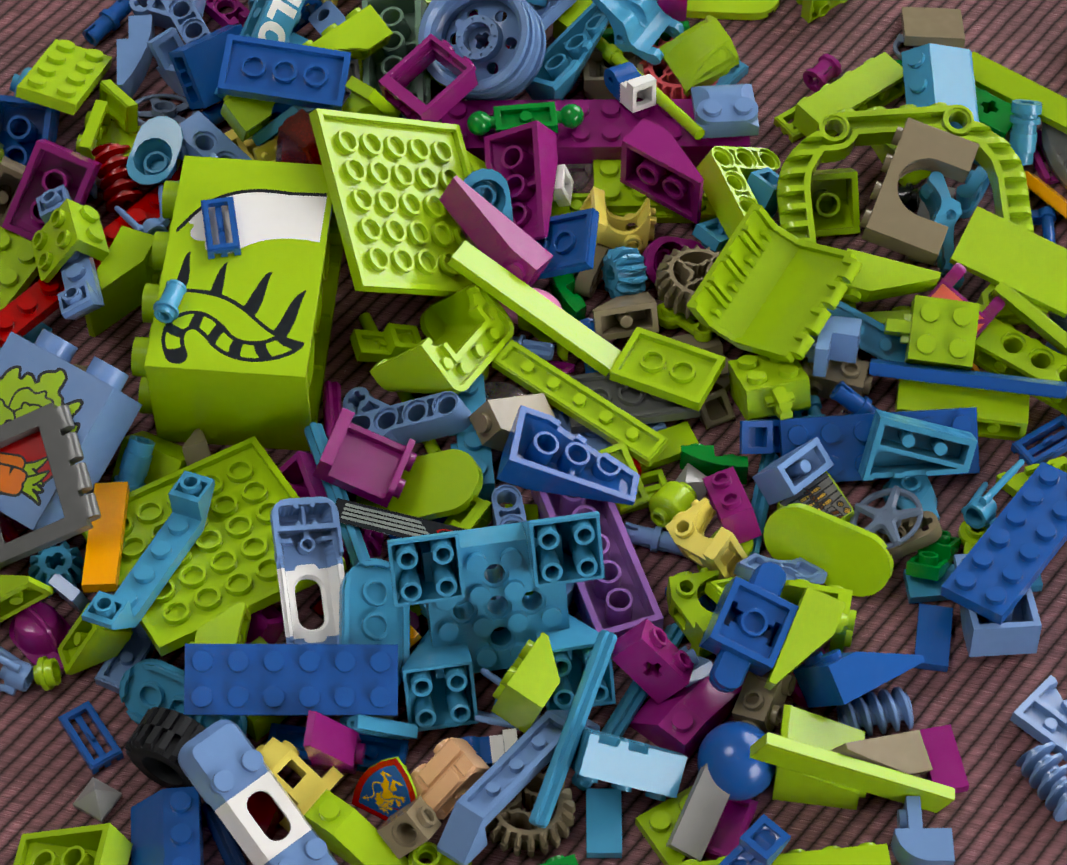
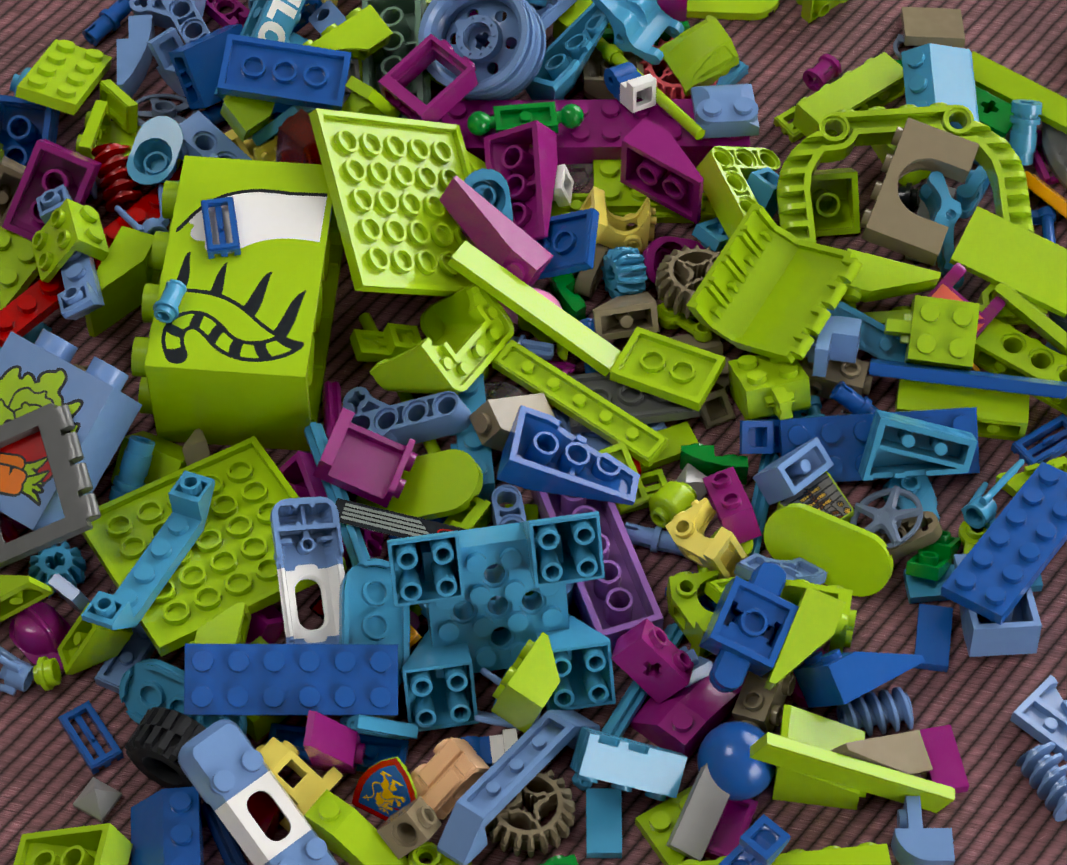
light orange tile [81,482,130,593] -> none
dark azure axle [529,630,617,828] -> none

